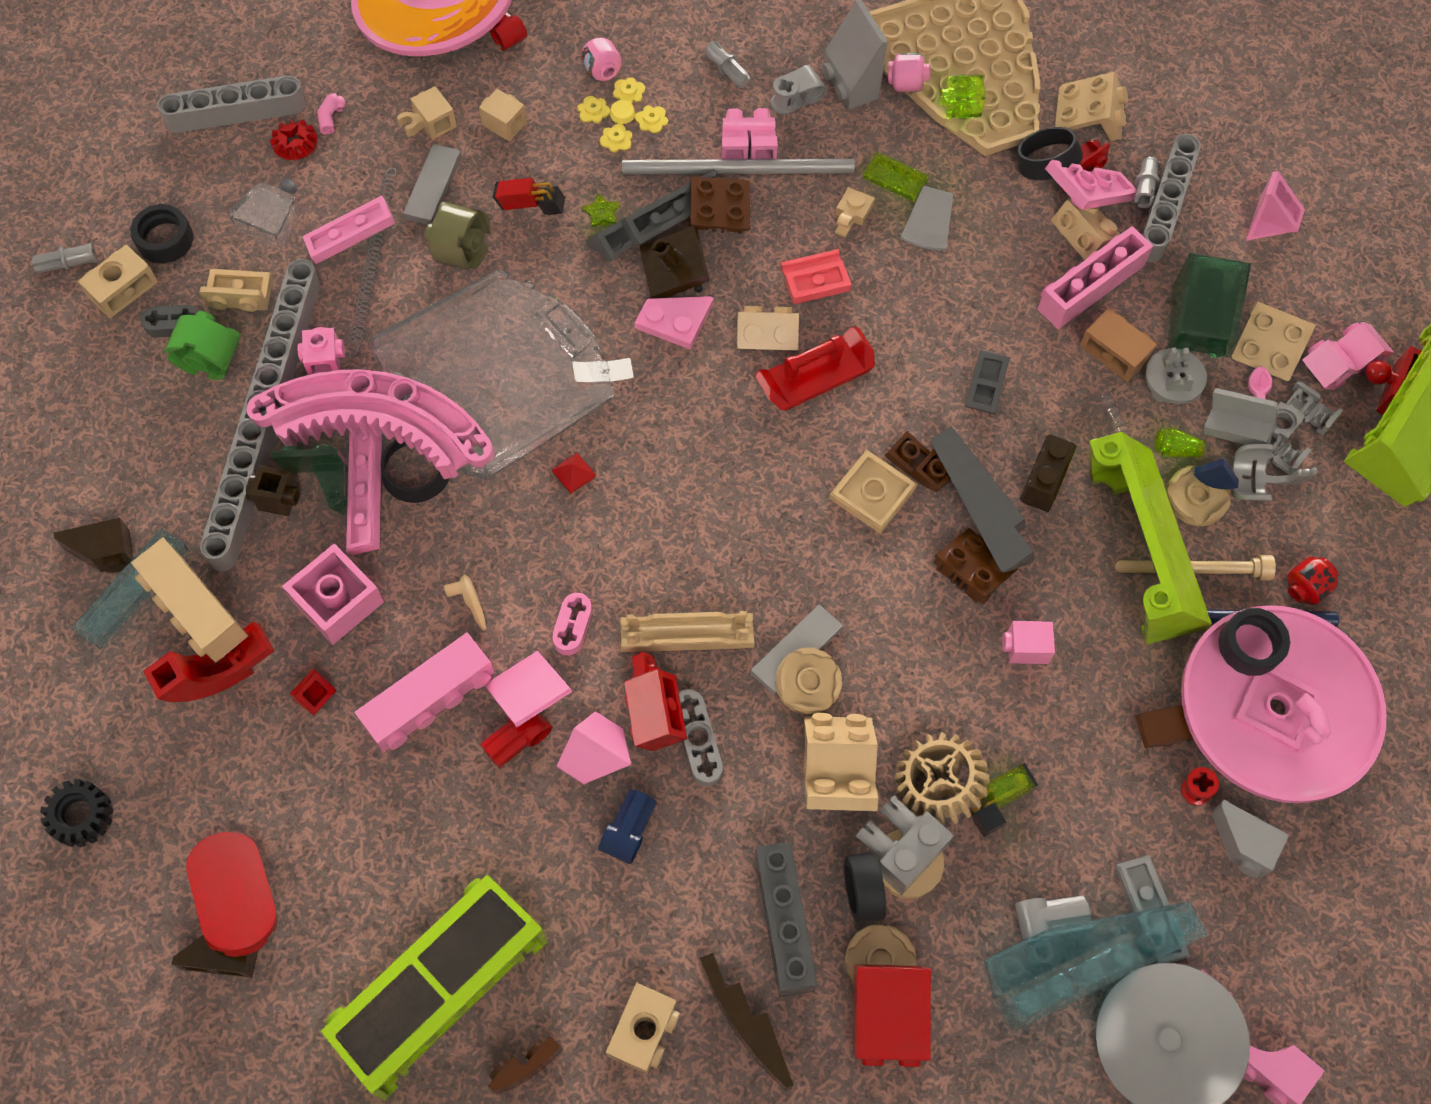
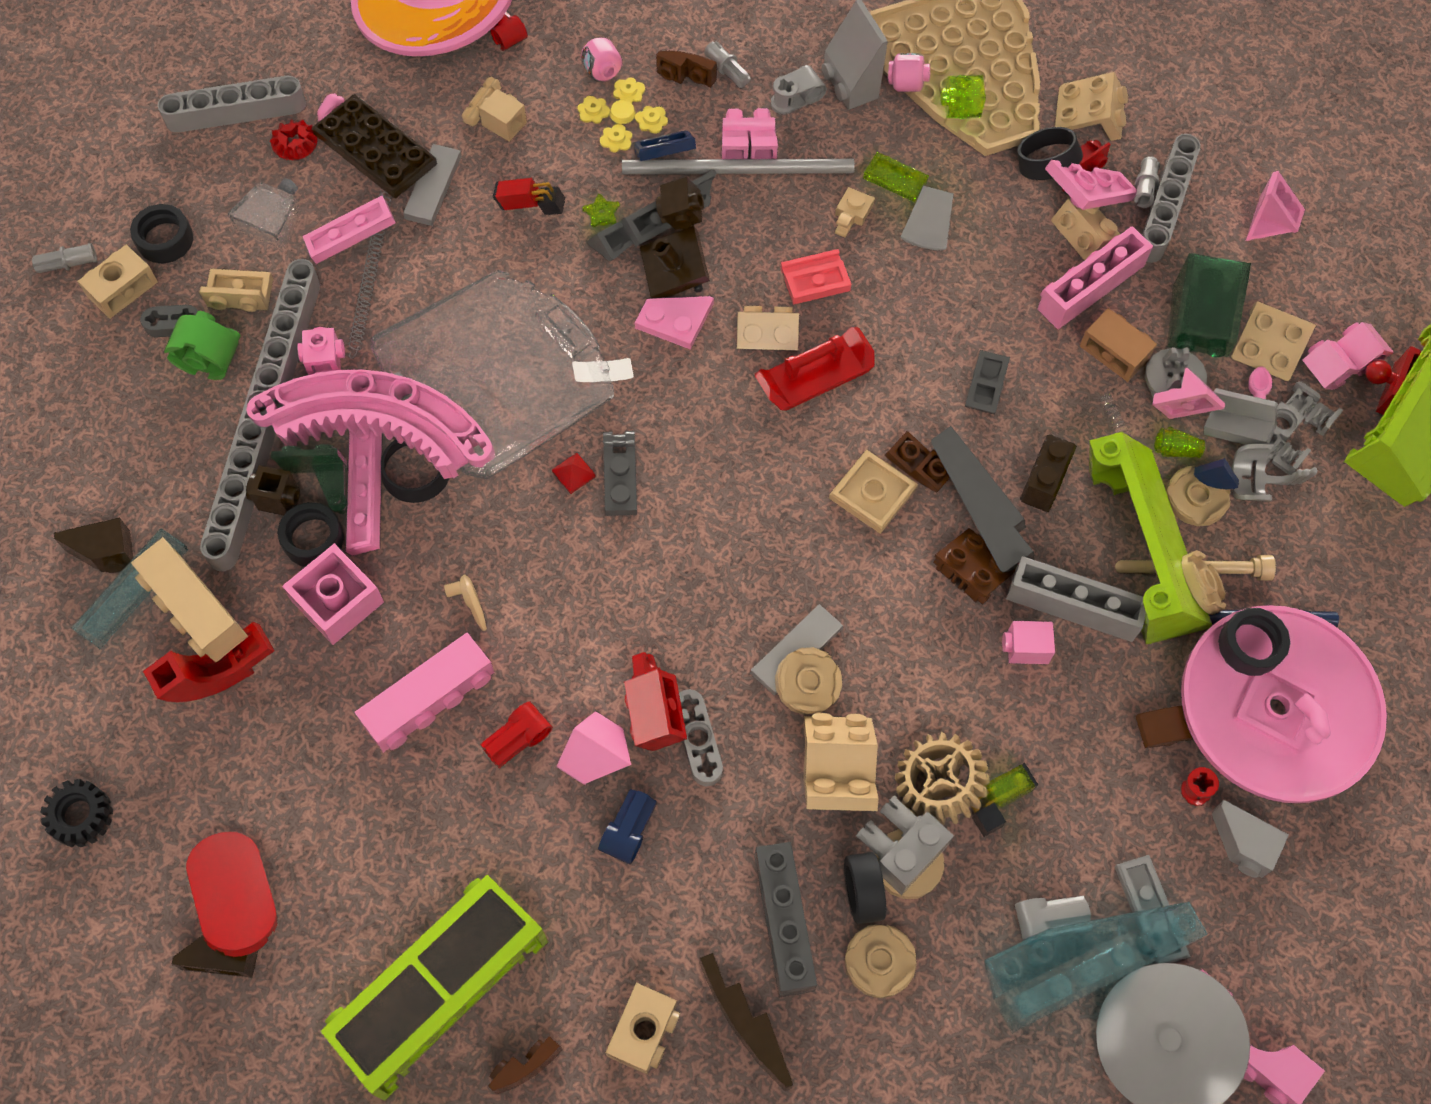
red slope [290,669,337,716] -> none
tan brick [397,86,457,140] -> none
olive brick [425,202,491,270] -> none
bright pink piece [484,651,572,727] -> none
bright pink beam [552,593,592,656] -> none
tan piece [620,611,754,652] -> none
reddish brown hinge [689,176,750,234] -> none
red brick [853,964,931,1067] -> none
red head [1287,556,1338,605] -> none
none -> black tyre [277,502,344,567]
none -> dark brown tile [312,94,437,199]
none -> tan axle [462,77,501,126]
none -> dark grey plate [603,431,637,516]
none -> dark blue tile [633,130,696,162]
none -> reddish brown slope [656,51,717,88]
none -> dark brown brick [656,177,704,230]
none -> light grey brick [1006,556,1146,642]
none -> bright pink slope [1152,368,1225,419]
none -> tan tile [1181,550,1226,615]

